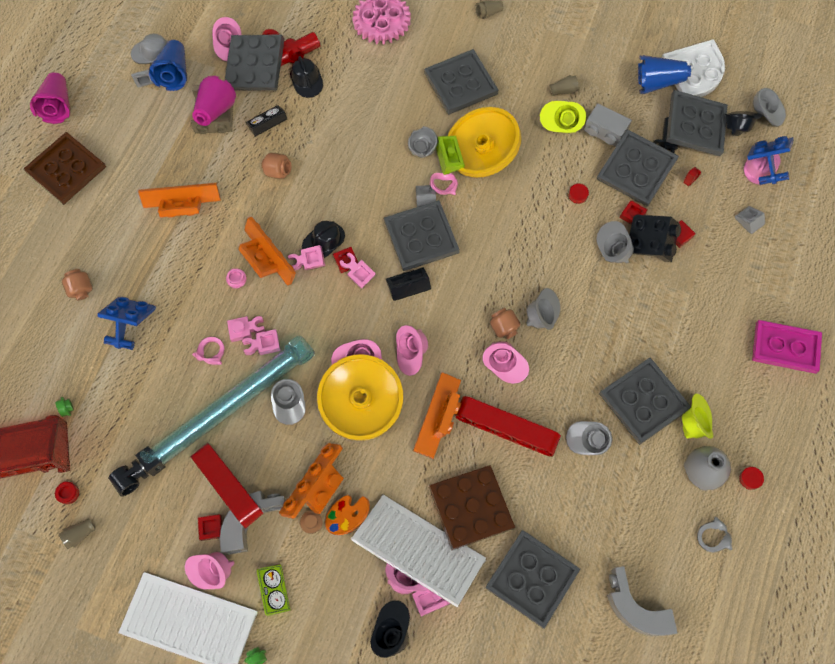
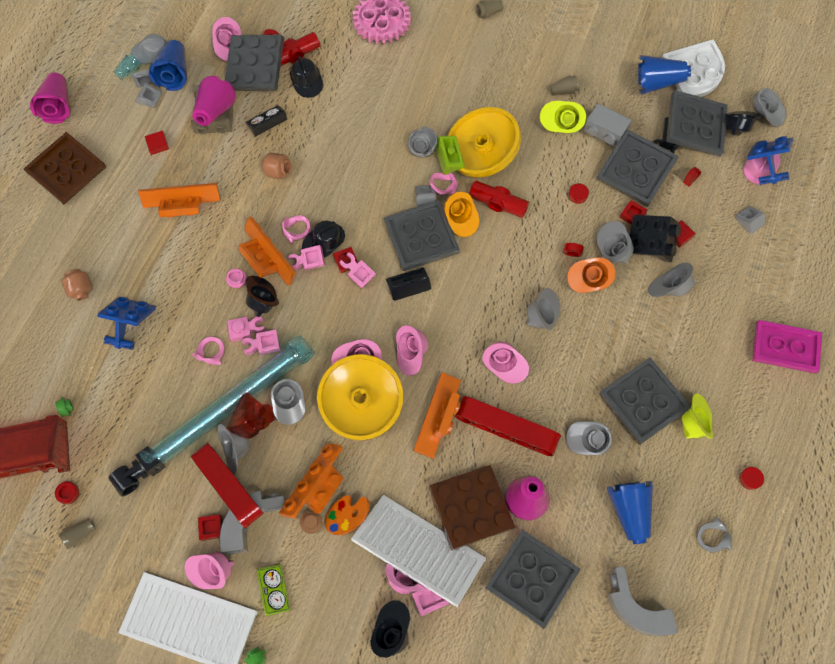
dark grey plate [424,49,499,115] -> none
nougat head [490,308,521,340] -> none
light grey piece [684,446,731,491] -> none
none -> clear light blue cone [113,53,142,80]
none -> light grey slope [135,83,162,108]
none -> red tile [145,130,169,155]
none -> light grey piece [218,424,250,475]
none -> clear red slope [226,393,277,439]
none -> black piece [246,276,279,317]
none -> bright pink piece [282,215,311,244]
none -> light orange piece [444,191,480,237]
none -> red piece [469,180,530,218]
none -> dark pink cone [506,476,550,521]
none -> red tile [563,243,584,257]
none -> orange piece [567,257,615,293]
none -> blue cone [607,481,653,544]
none -> light grey piece [648,263,696,297]

